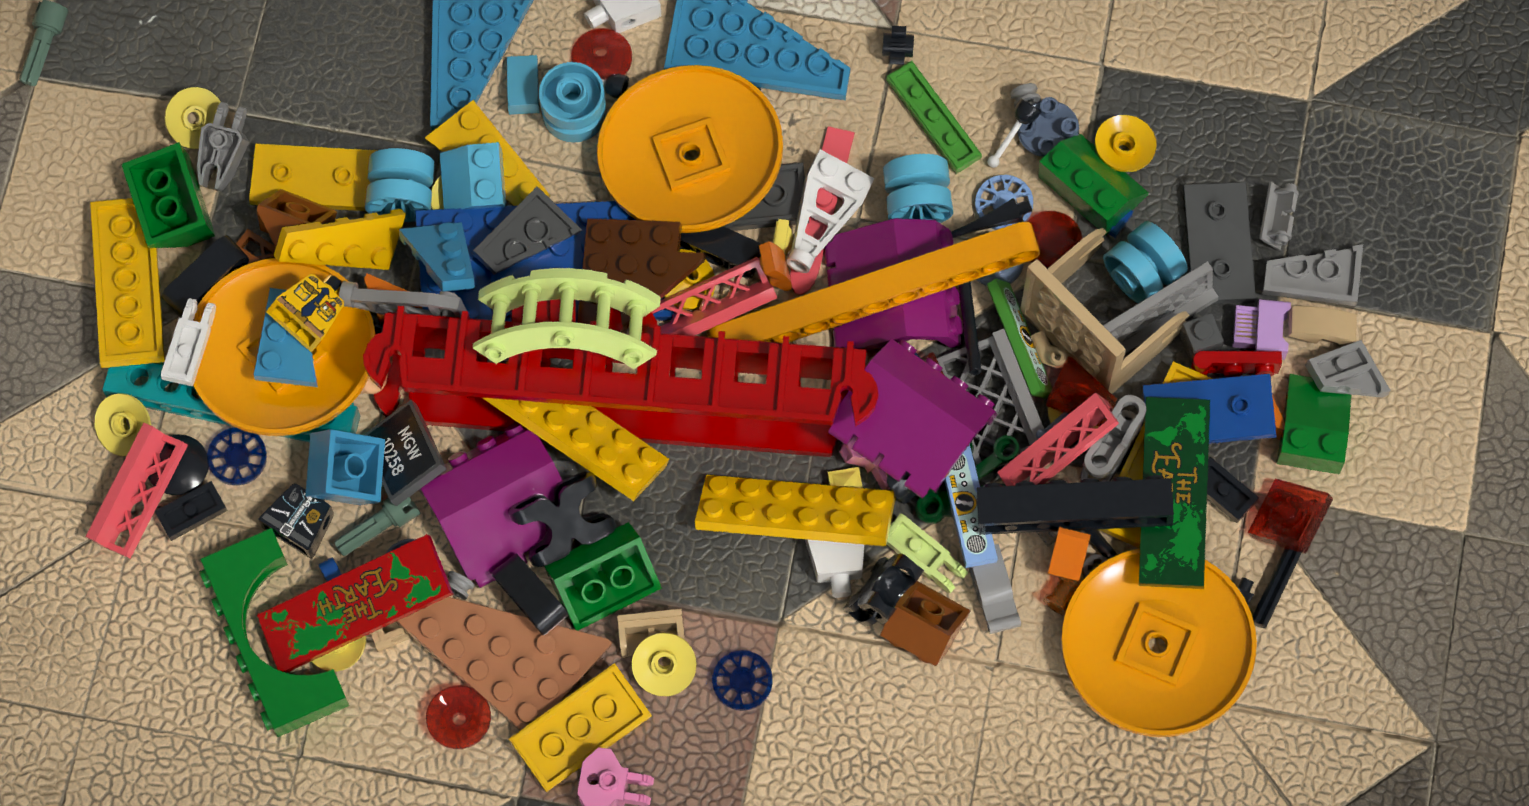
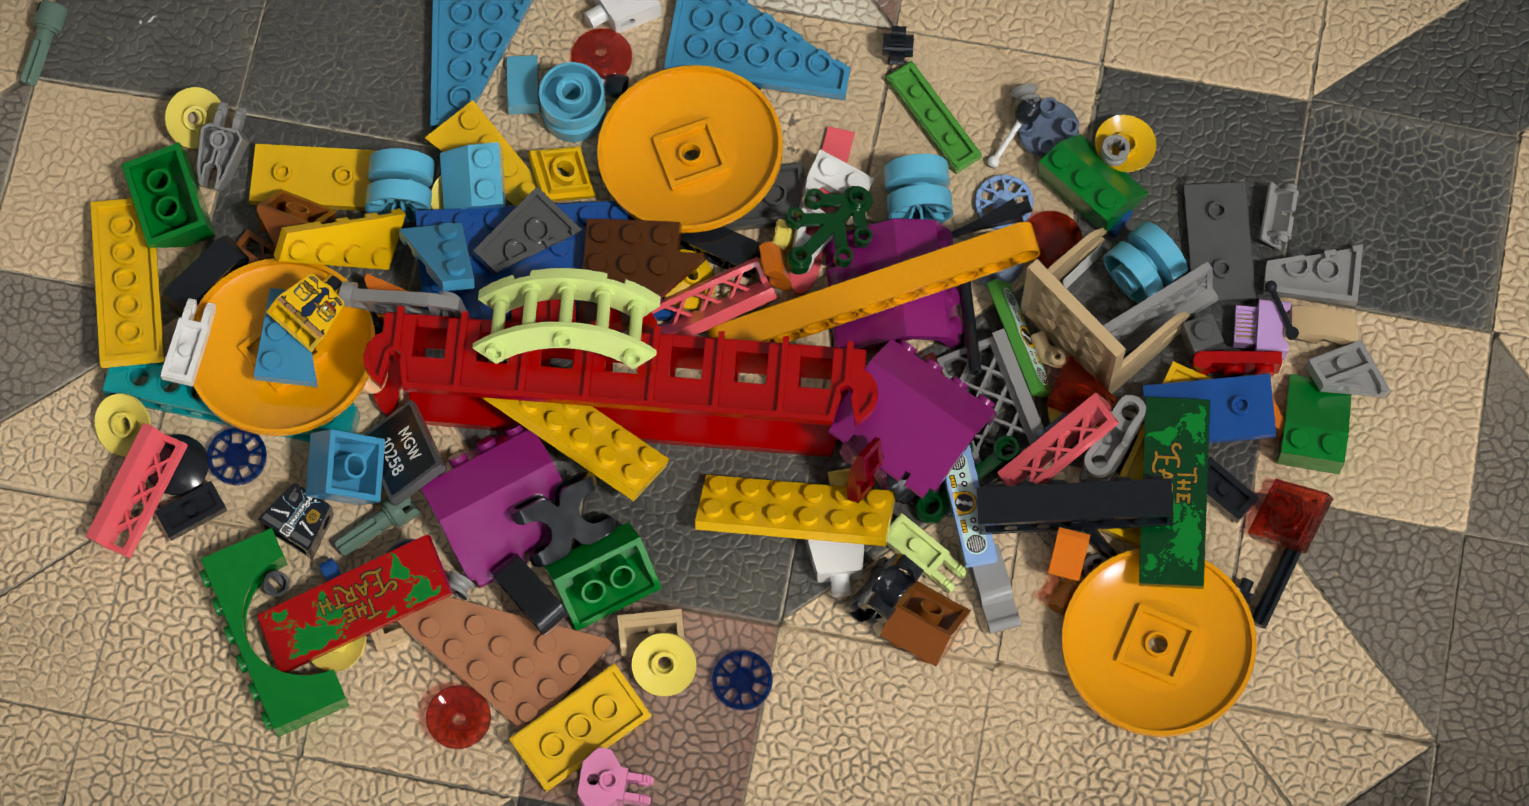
none -> black hinge [263,571,289,597]
none -> yellow piece [528,146,595,202]
none -> dark green plant [785,186,873,275]
none -> dark red slope [847,437,883,503]
none -> white sticker [1063,244,1103,289]
none -> light grey bush [1100,134,1130,166]
none -> black hinge [1265,280,1299,340]

